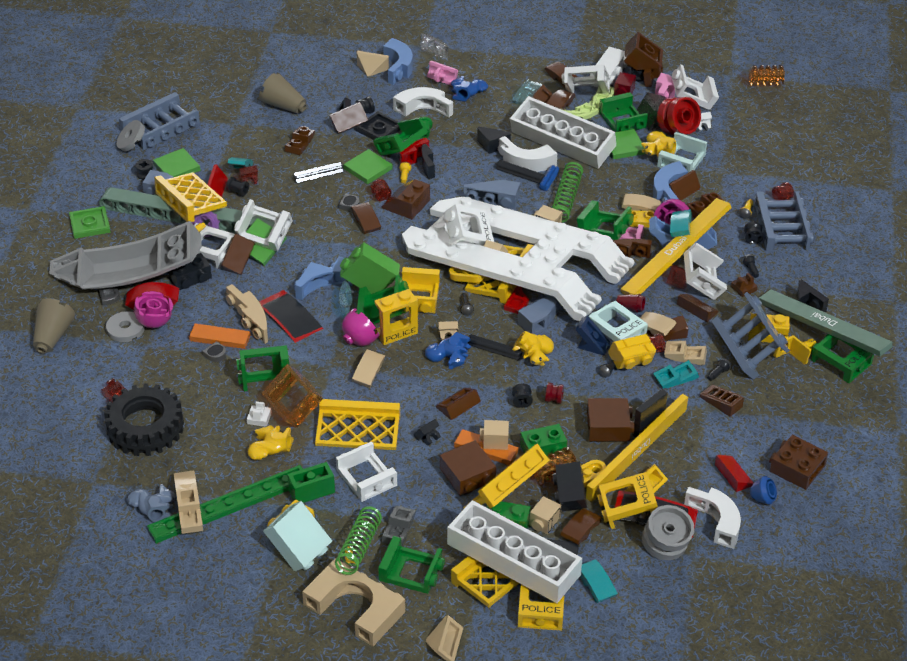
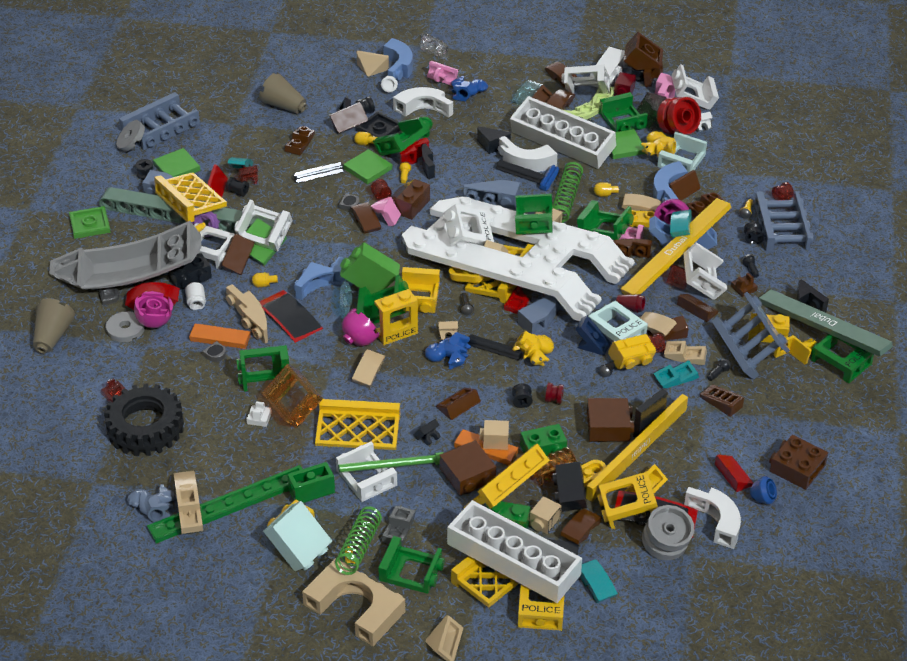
yellow animal [248,425,294,460] -> none
clear orange piece [749,65,785,86] -> none
none -> white brick [185,282,206,310]
none -> yellow cylinder [252,272,278,288]
none -> bright green bar [338,452,444,473]
none -> yellow cylinder [354,132,378,146]
none -> bright pink tile [371,197,401,226]
none -> white tile [381,76,398,93]
none -> green window [515,194,553,234]
none -> yellow cylinder [594,183,619,197]

